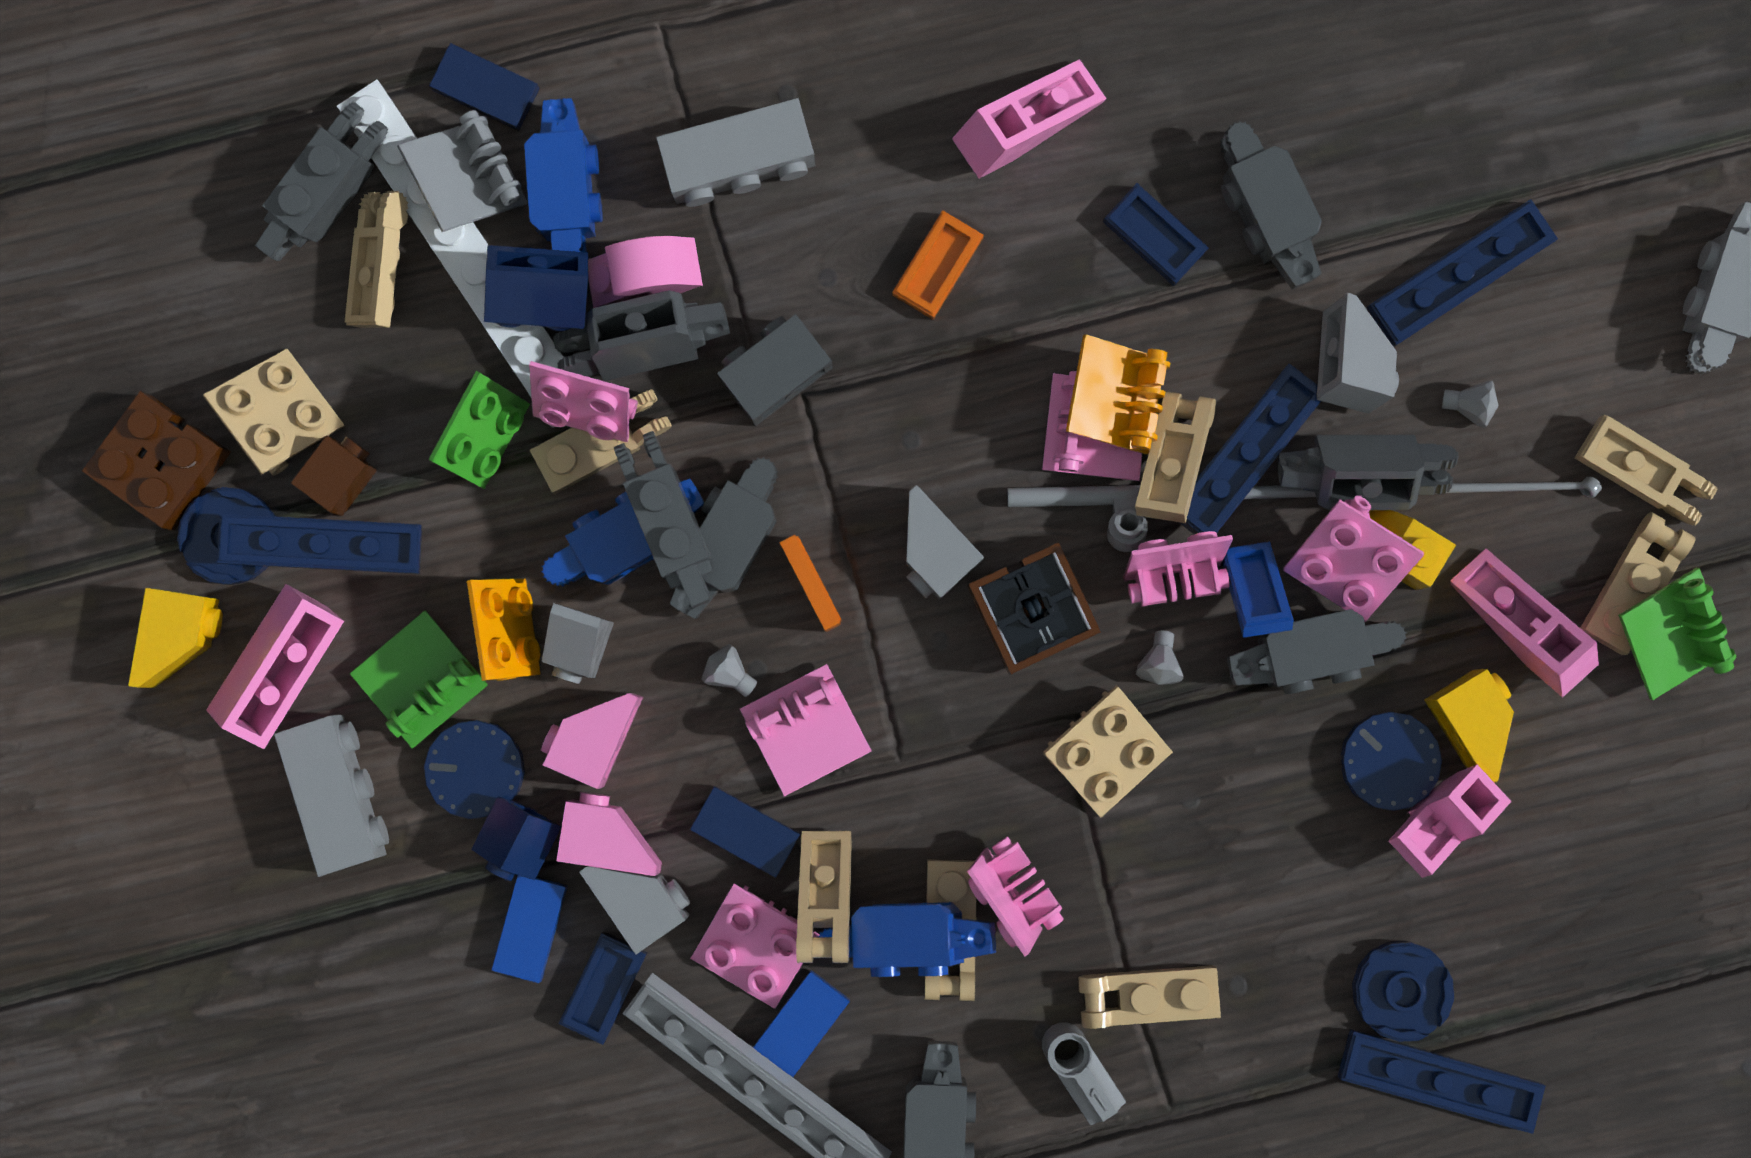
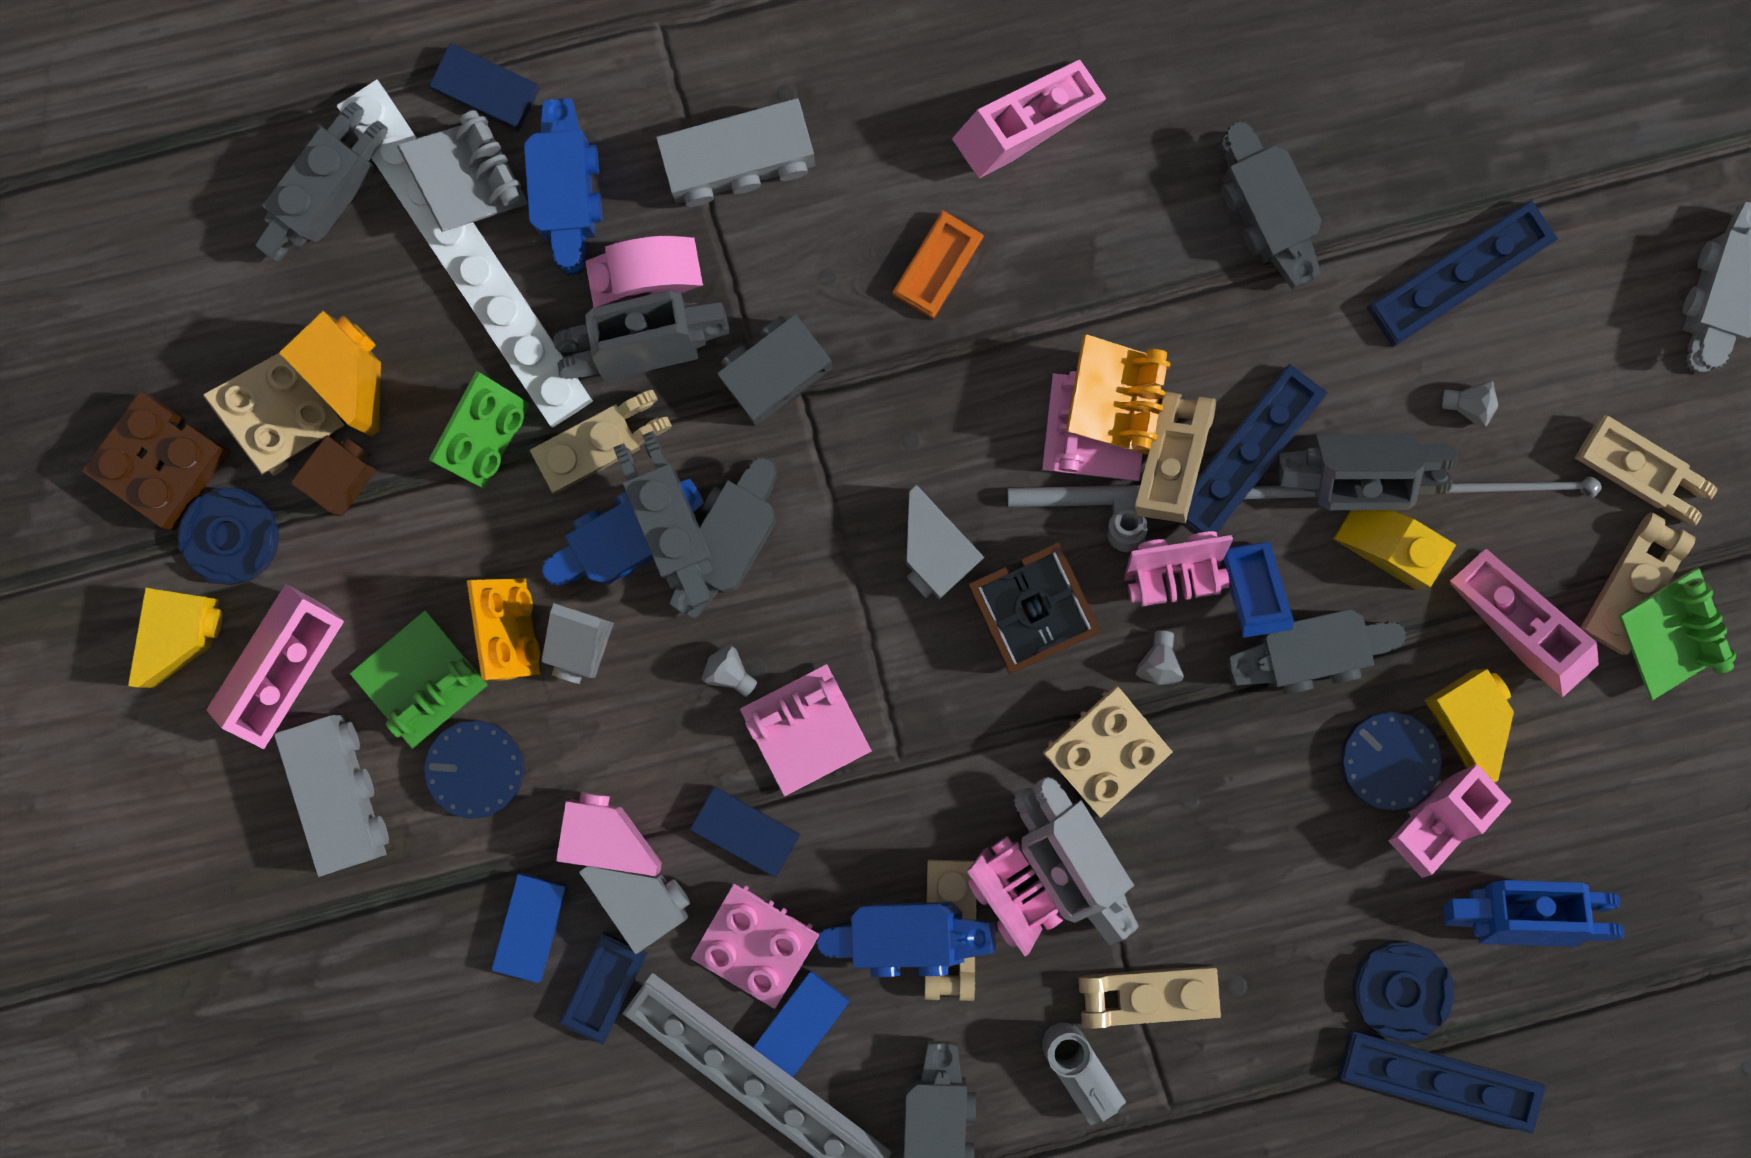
dark blue tile [216,514,422,574] -> none
tan hinge [345,191,409,328] -> none
dark blue brick [471,796,561,881] -> none
dark blue brick [484,245,588,331] -> none
bright pink hinge [529,361,638,442] -> none
bright pink slope [541,693,643,789] -> none
orange tile [779,535,842,632] -> none
tan plate [796,831,852,963] -> none
dark blue tile [1103,183,1208,286] -> none
bright pink hinge [1283,496,1424,622] -> none
light grey slope [1317,293,1399,414] -> none
none -> light orange slope [279,311,381,437]
none -> light grey hinge [1014,777,1139,945]
none -> blue hinge [1443,880,1625,947]

